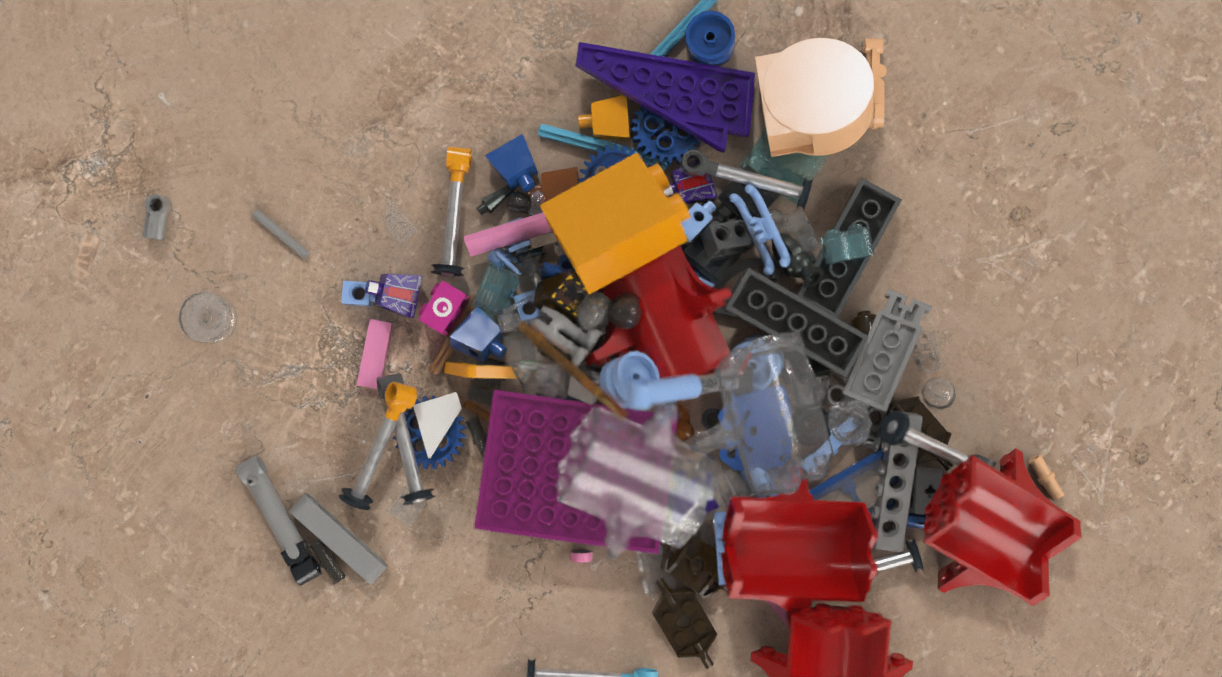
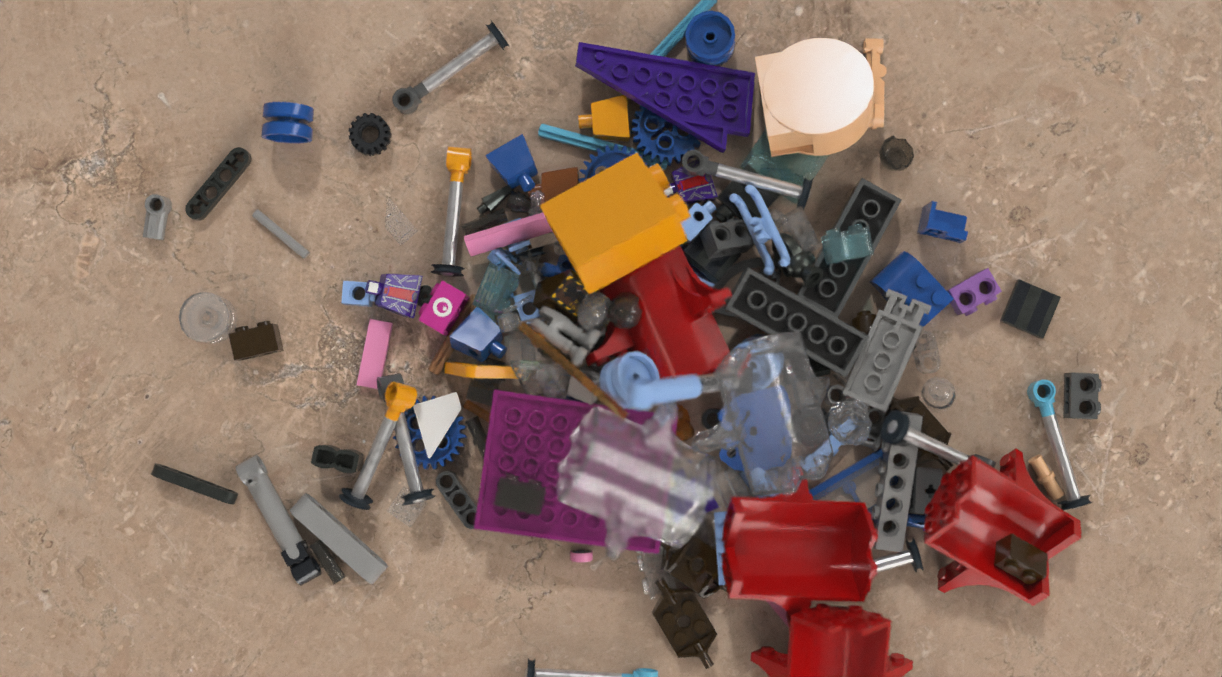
none -> pearl dark grey beam [151,463,238,505]
none -> pearl dark grey beam [185,147,252,221]
none -> dark brown brick [228,321,284,361]
none -> blue wheel [261,102,314,144]
none -> pearl dark grey brick [311,445,364,473]
none -> black tyre [349,113,392,156]
none -> piece [392,20,510,115]
none -> pearl dark grey plate [417,285,432,307]
none -> dark grey beam [436,471,477,529]
none -> clear smoke pin [461,208,508,236]
none -> clear smoke brick [494,473,546,516]
none -> blue brick [869,251,954,327]
none -> clear smoke hair [879,135,914,171]
none -> blue panel [917,201,968,243]
none -> medium lavender brick [947,268,1002,316]
none -> dark brown brick [994,534,1048,585]
none -> tile [1000,279,1061,339]
none -> piece [1027,380,1092,510]
none -> dark grey brick [1063,372,1102,419]

